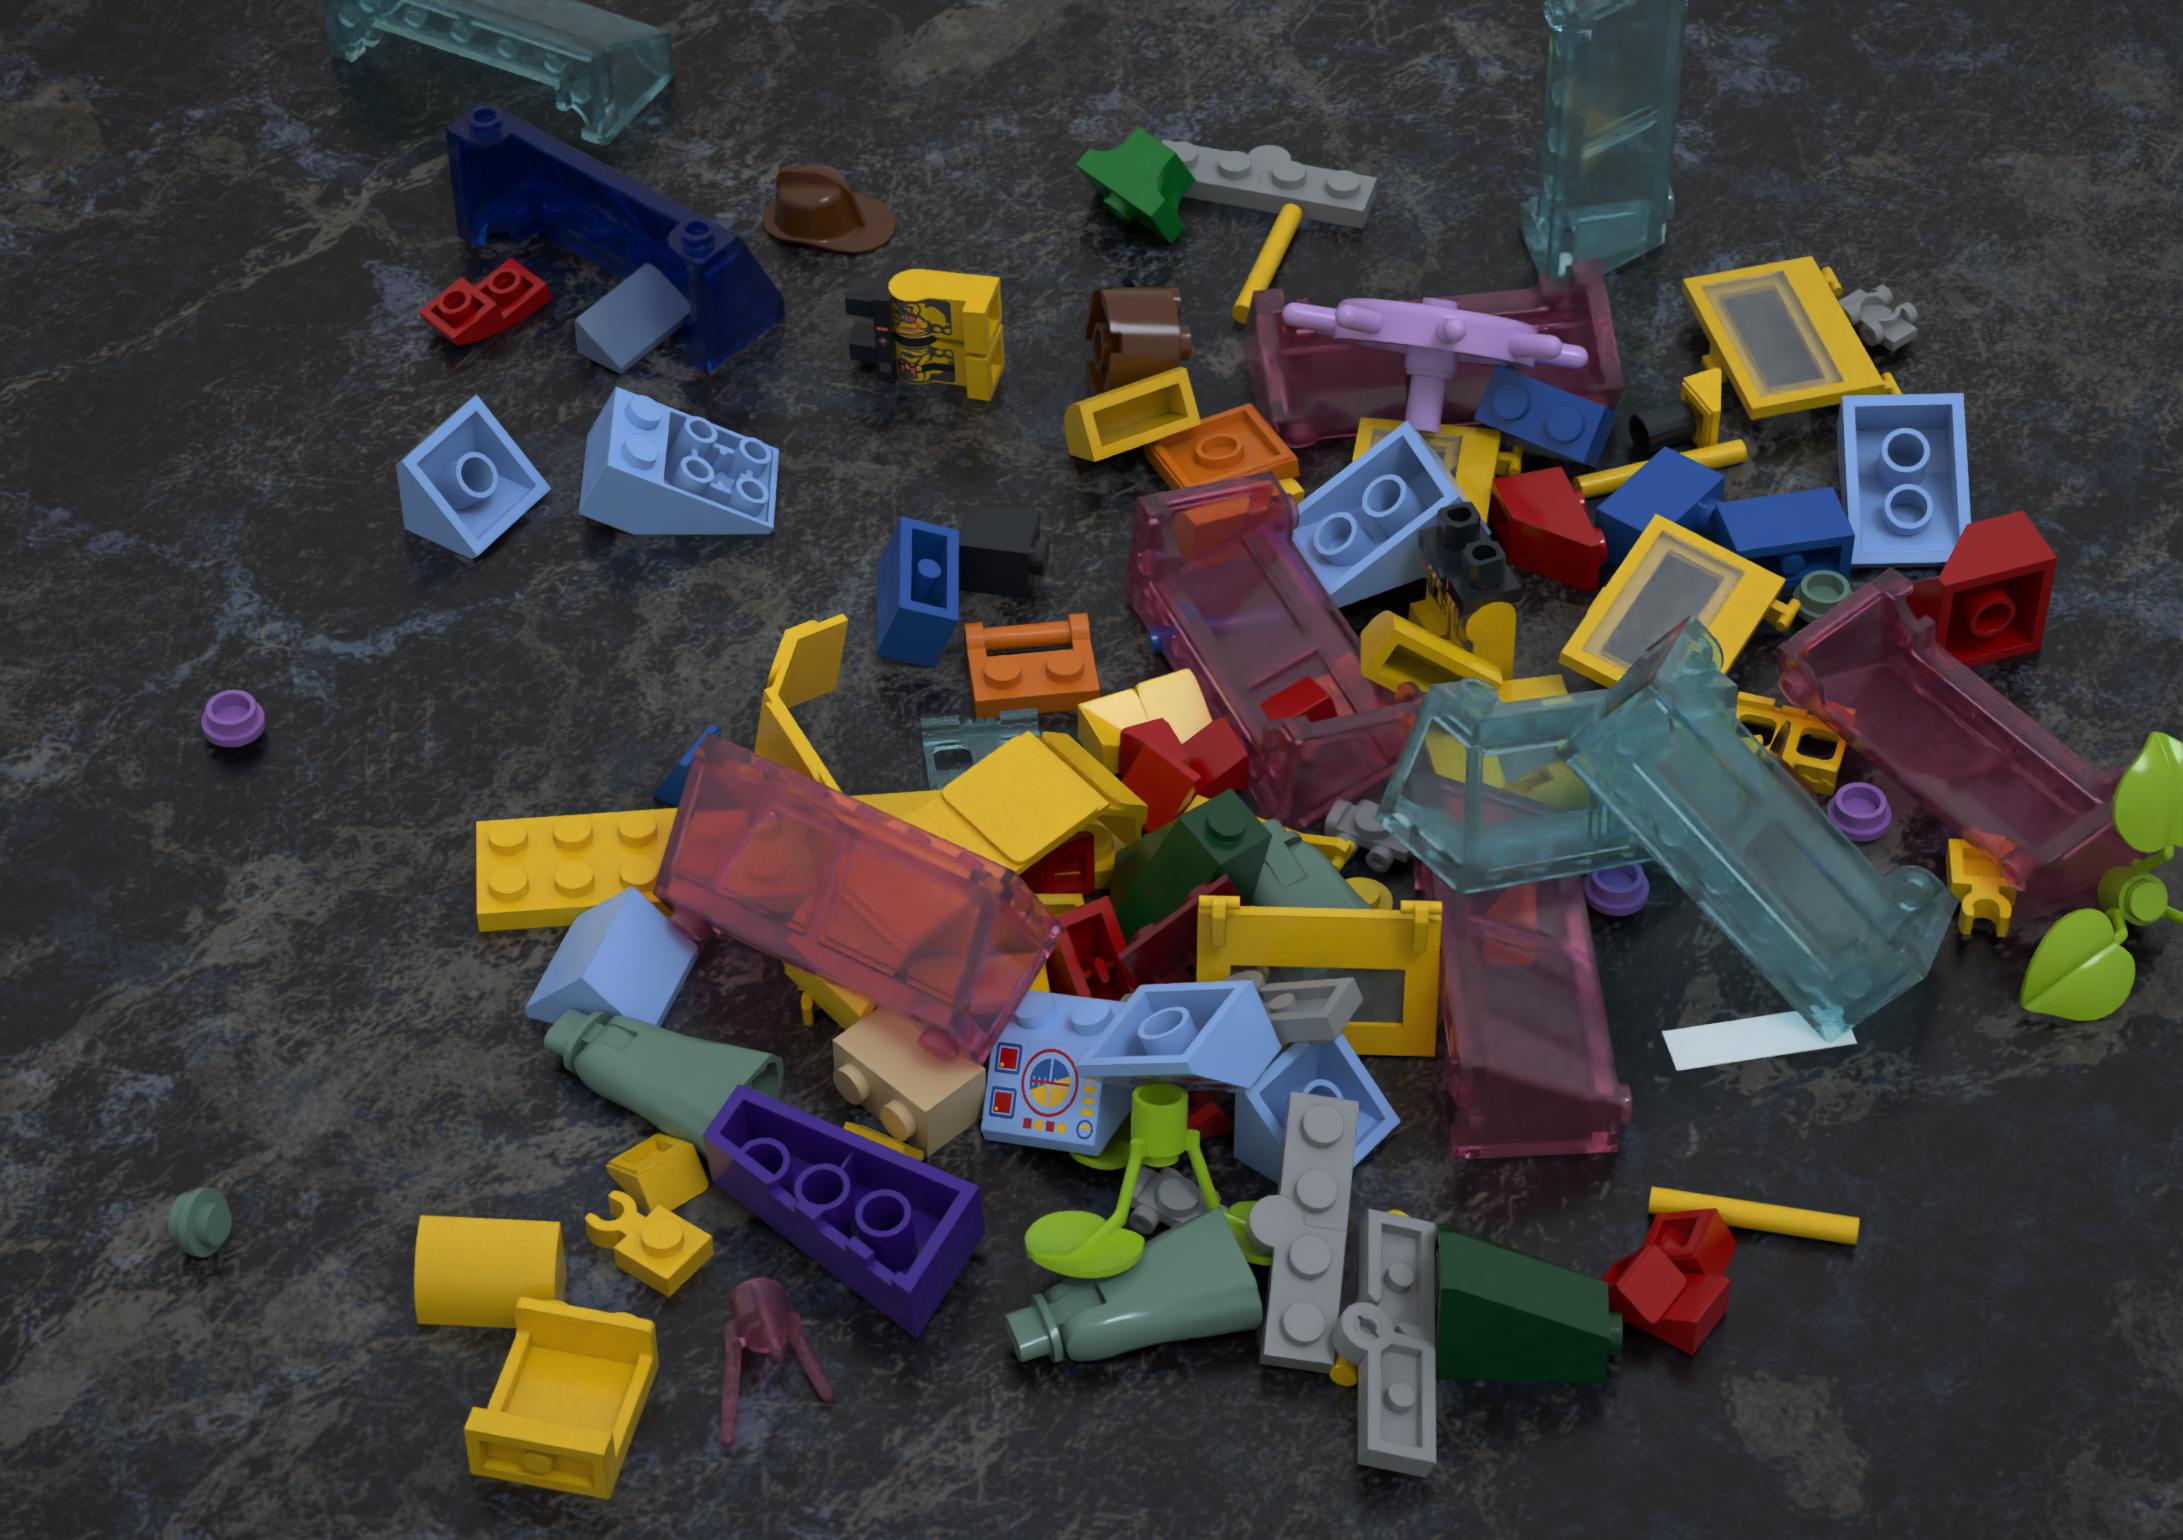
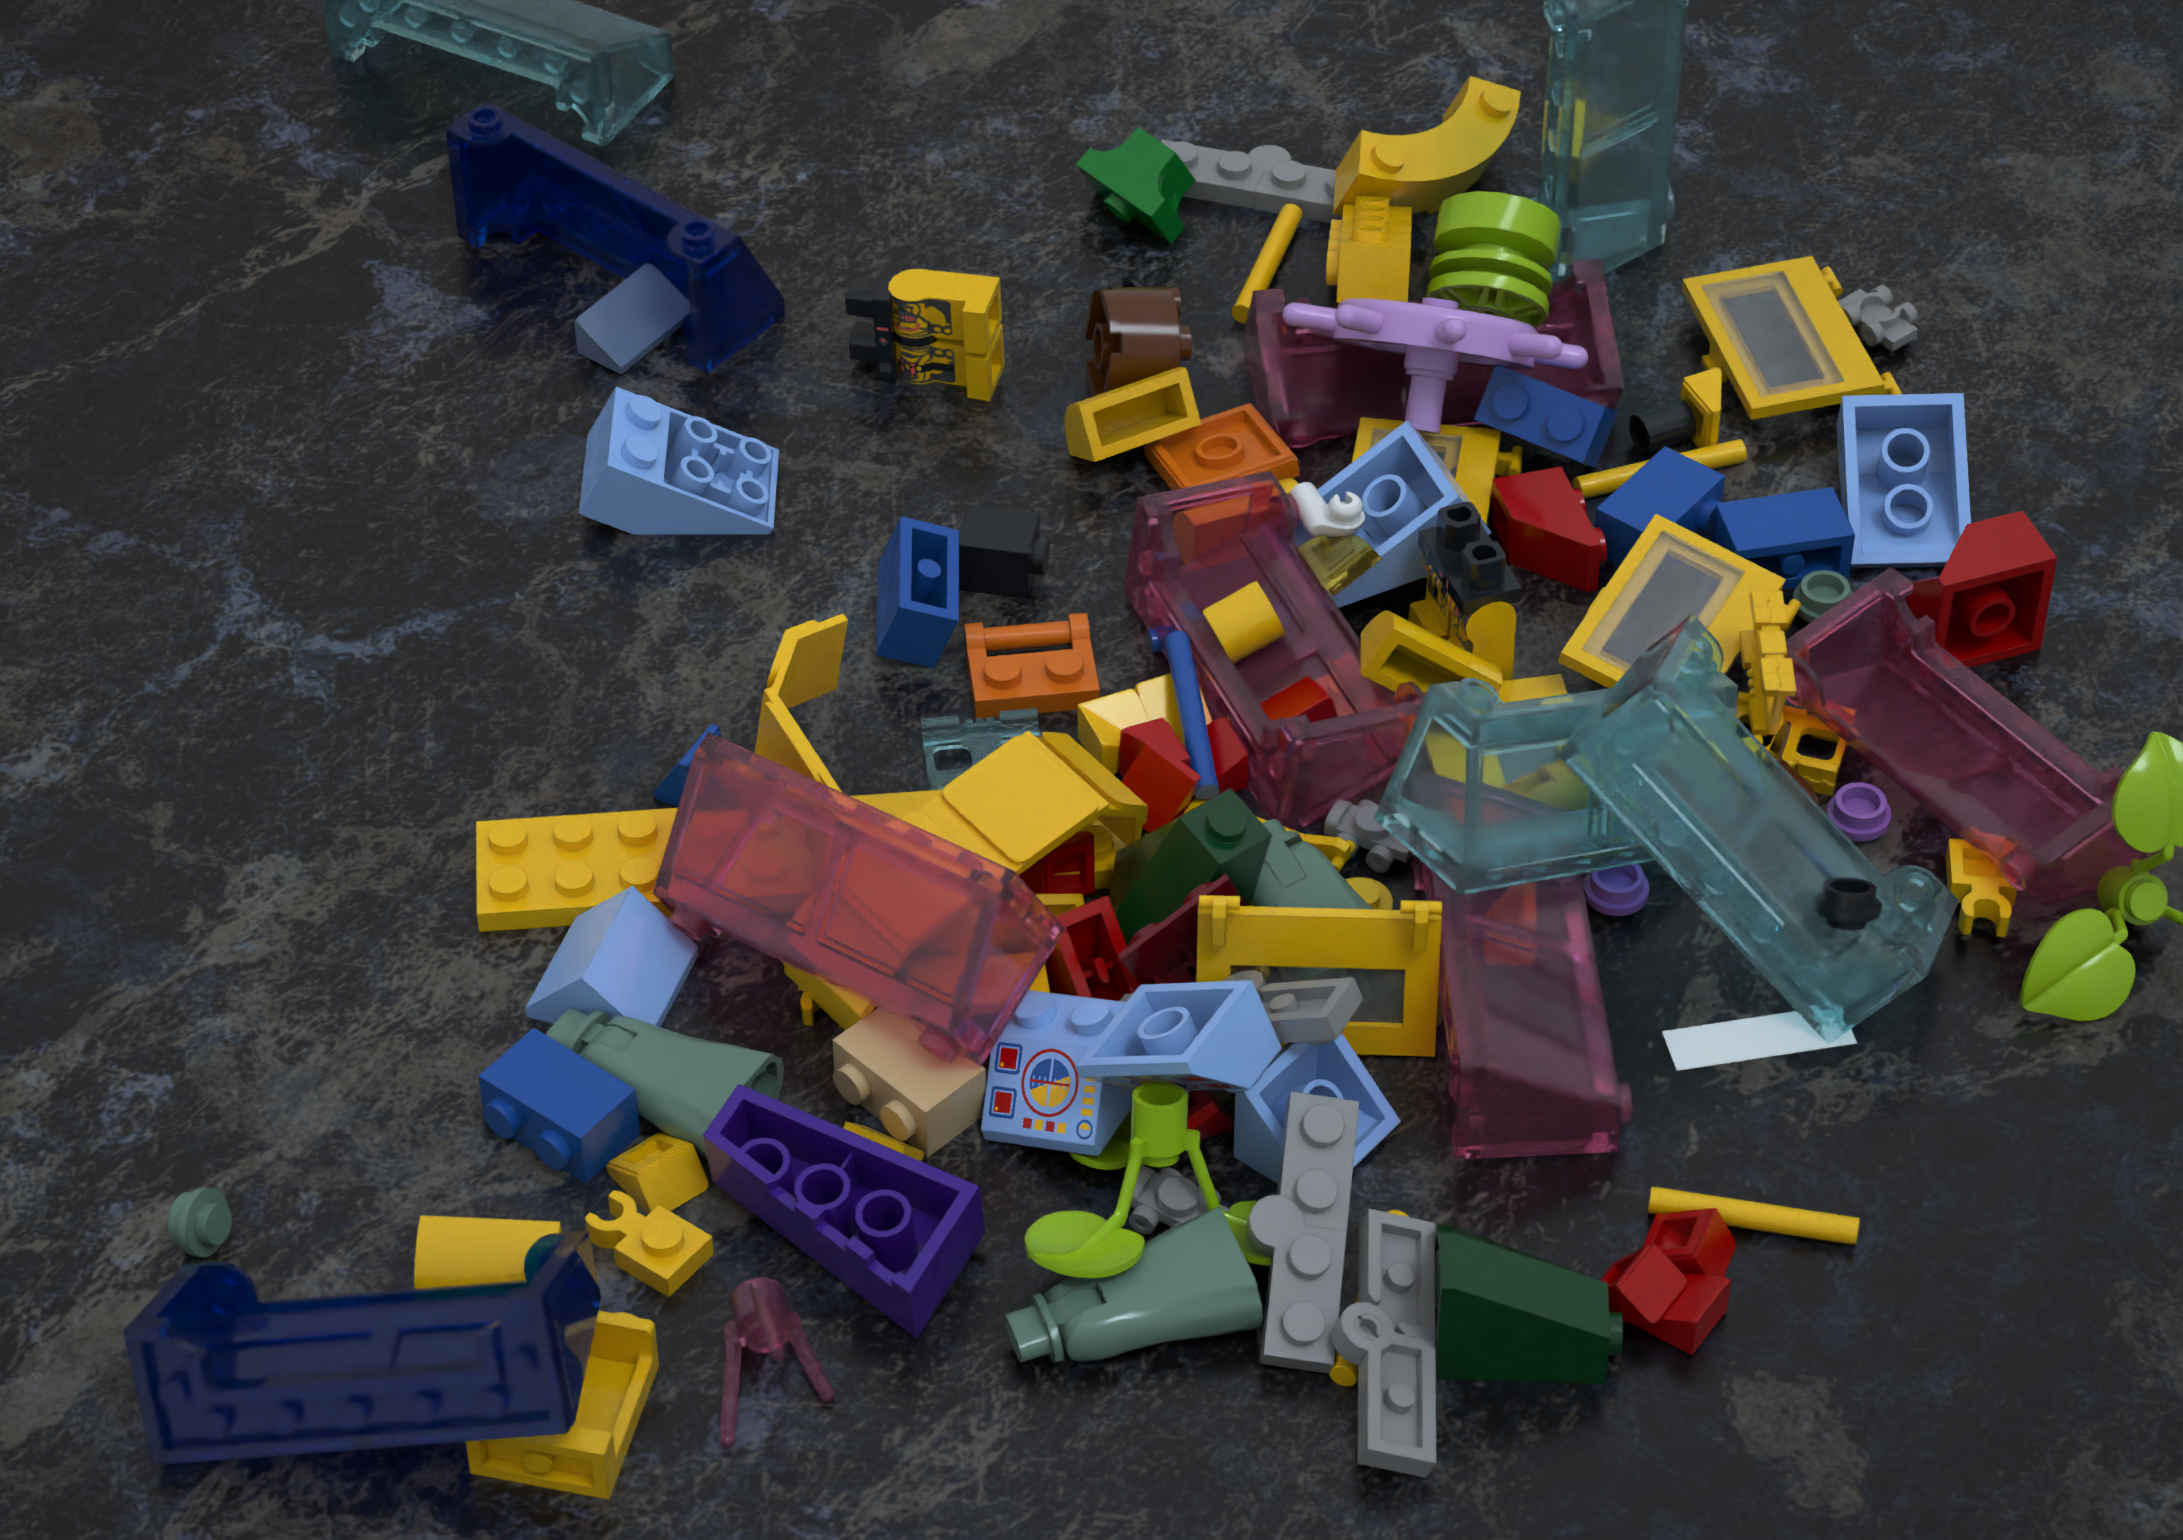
medium lavender plate [201,690,266,747] -> none
light blue slope [396,395,551,559] -> none
red slope [419,258,552,346] -> none
reddish brown piece [762,164,896,254] -> none
none -> clear blue windscreen [123,1231,601,1465]
none -> blue brick [478,1028,640,1184]
none -> blue bar [1164,631,1219,799]
none -> yellow brick [1202,581,1286,666]
none -> white arm [1288,482,1365,538]
none -> clear yellow tile [1298,535,1382,597]
none -> yellow brick [1326,196,1412,303]
none -> yellow brick [1333,76,1521,216]
none -> lime wheel [1425,191,1561,328]
none -> yellow piece [1739,590,1796,736]
none -> black plate [1814,877,1882,931]

